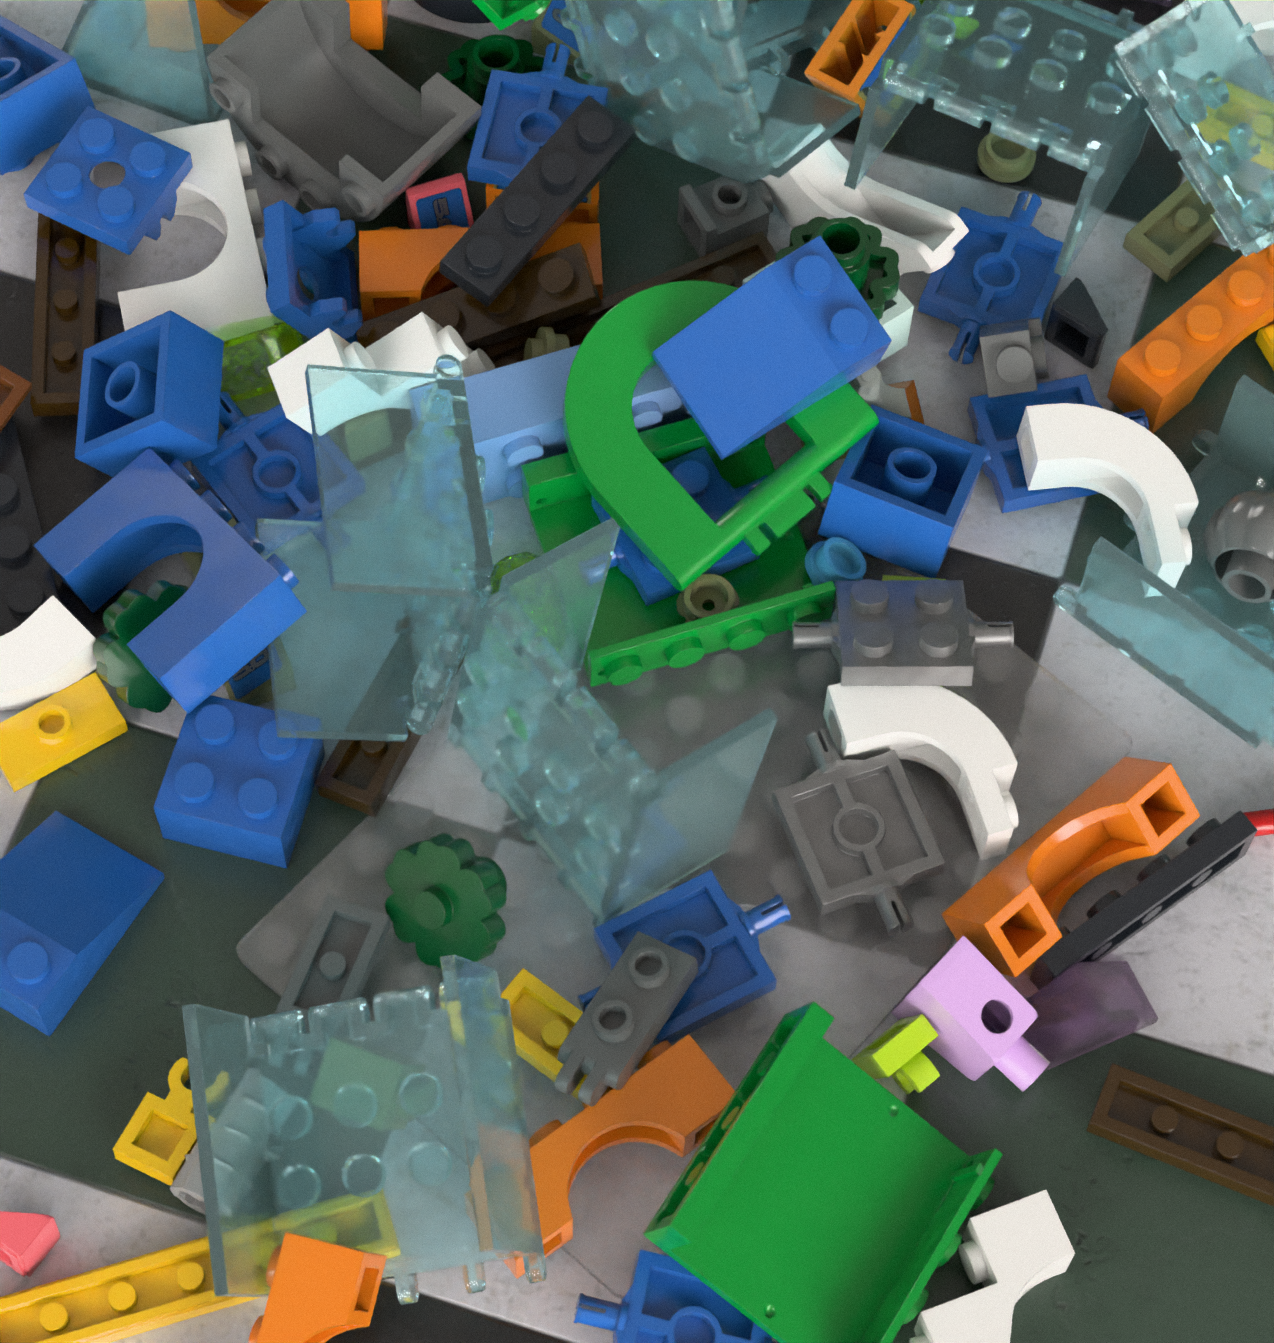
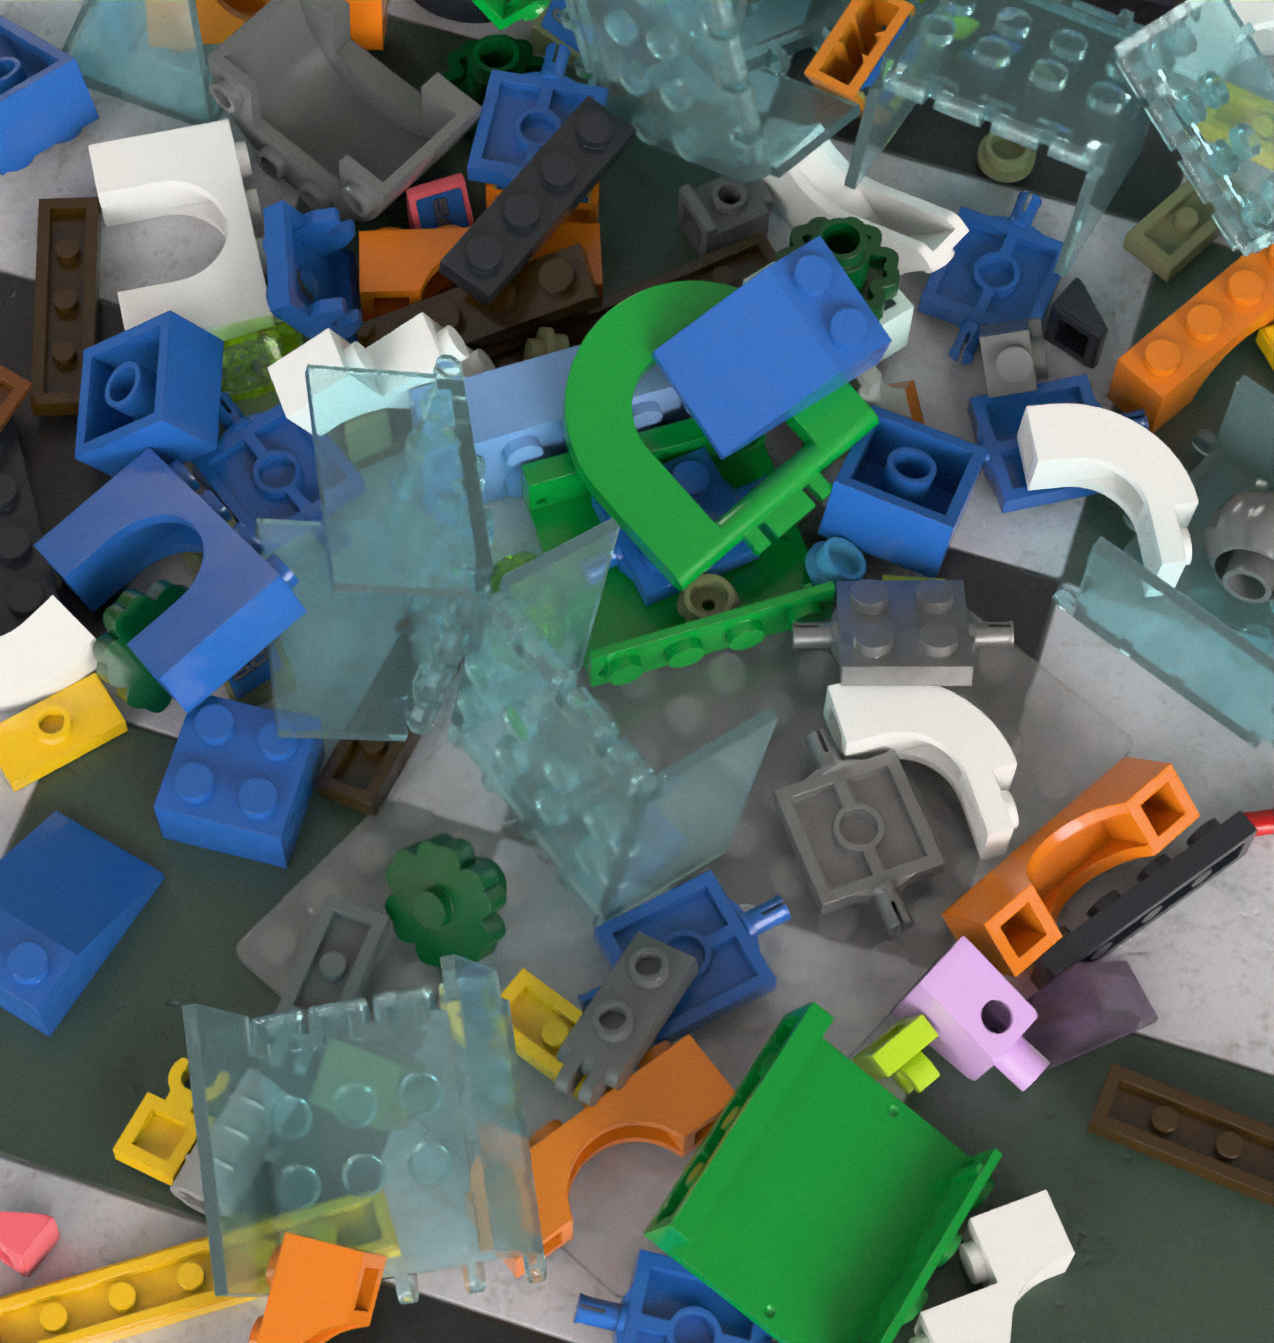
blue piece [23,106,193,255] -> none

